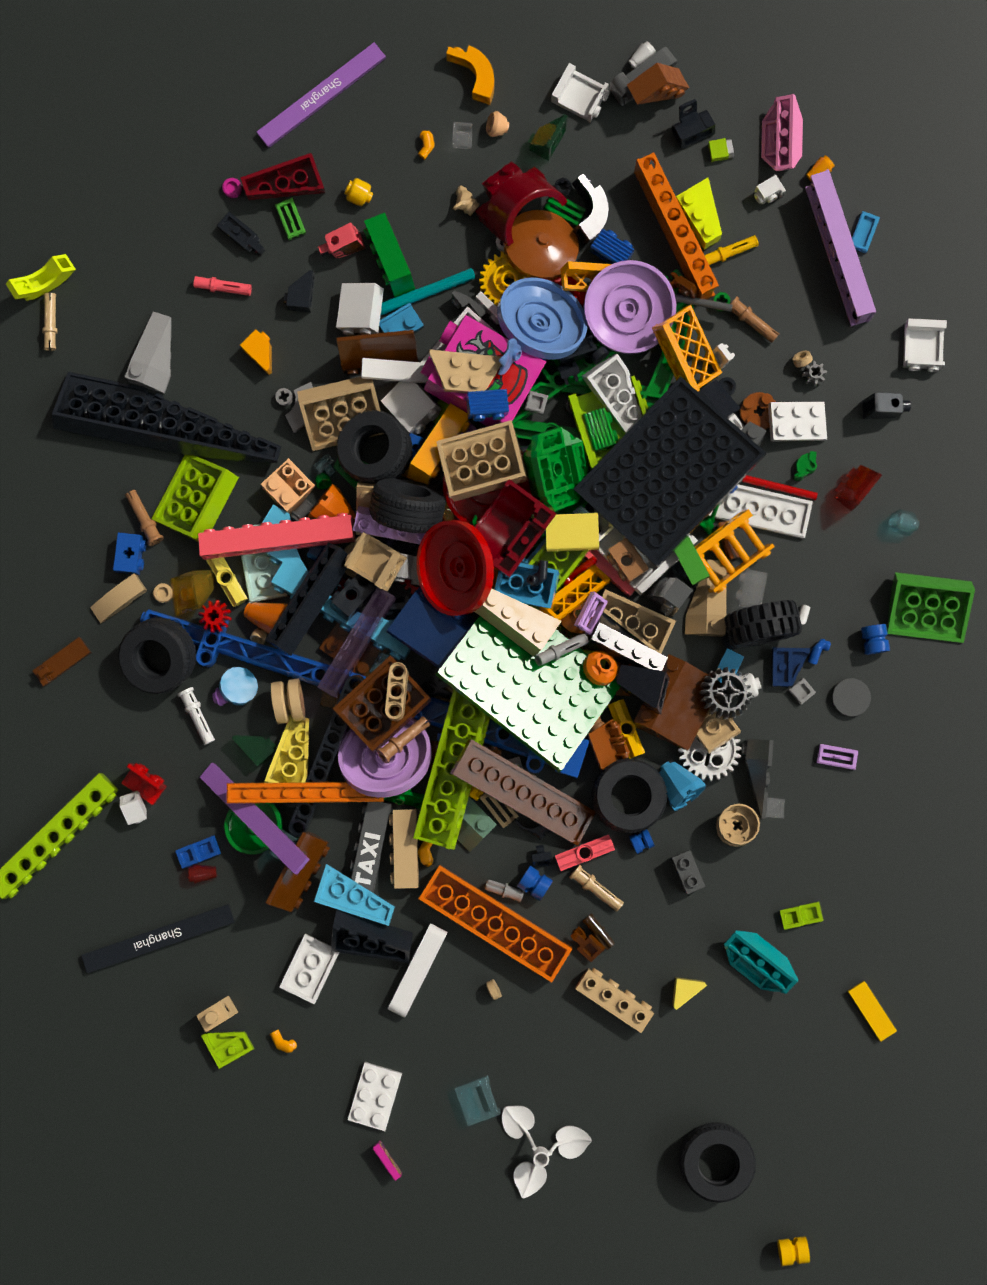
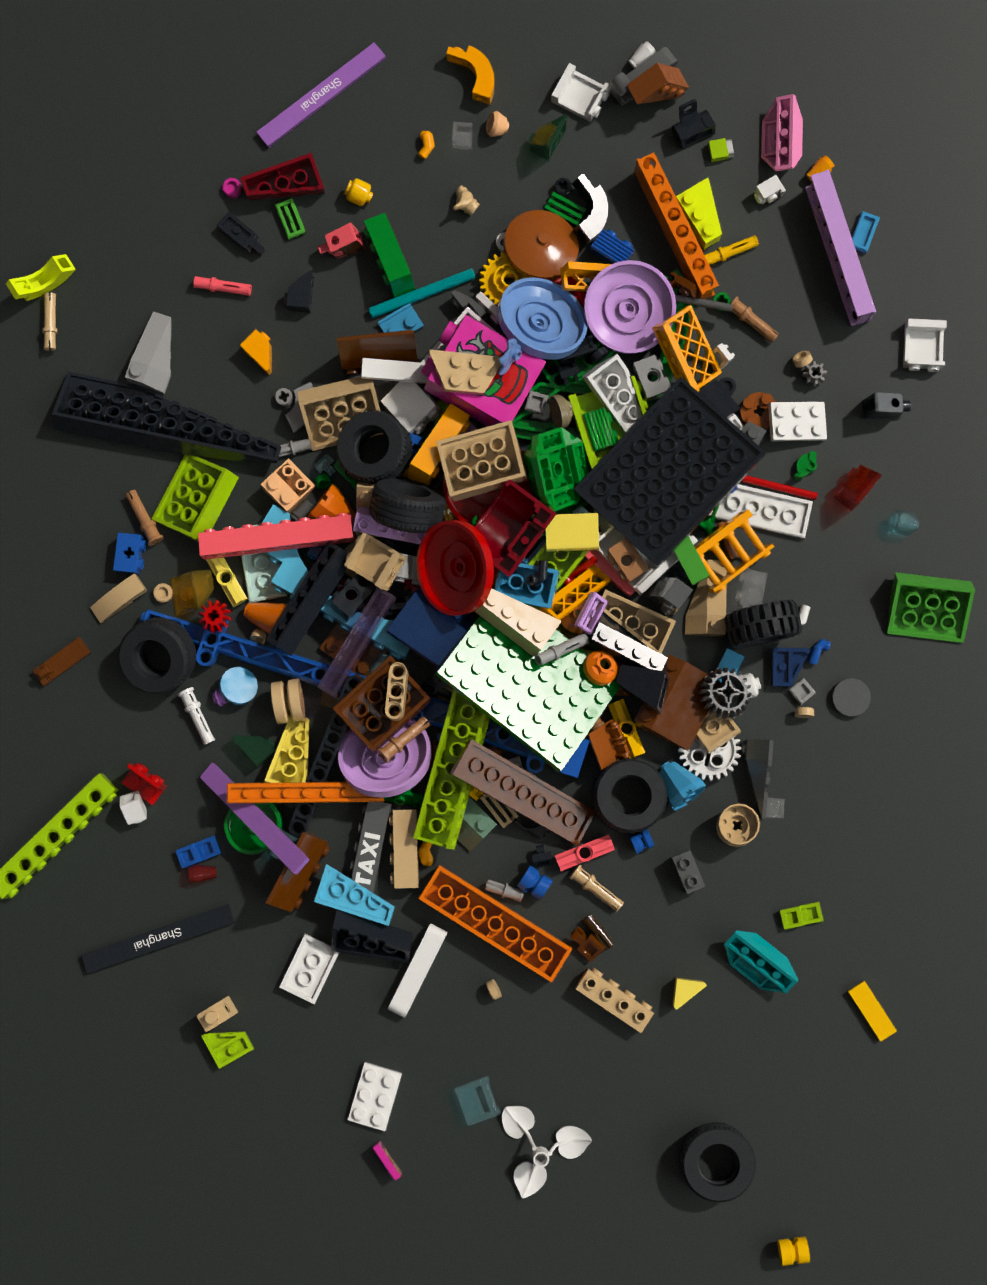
light orange arm [270,1029,297,1053] -> none
white brick [336,283,384,335] -> none
blue brick [466,389,509,421] -> none
dark red piece [475,161,568,247] -> none
lavender tile [816,744,858,770] -> none
blue wheel [861,624,890,655] -> none
none -> light grey axle [279,438,312,457]
none -> dark tan piece [549,394,574,428]
none -> light grey brick [632,355,670,402]
none -> tan tile [795,707,814,718]

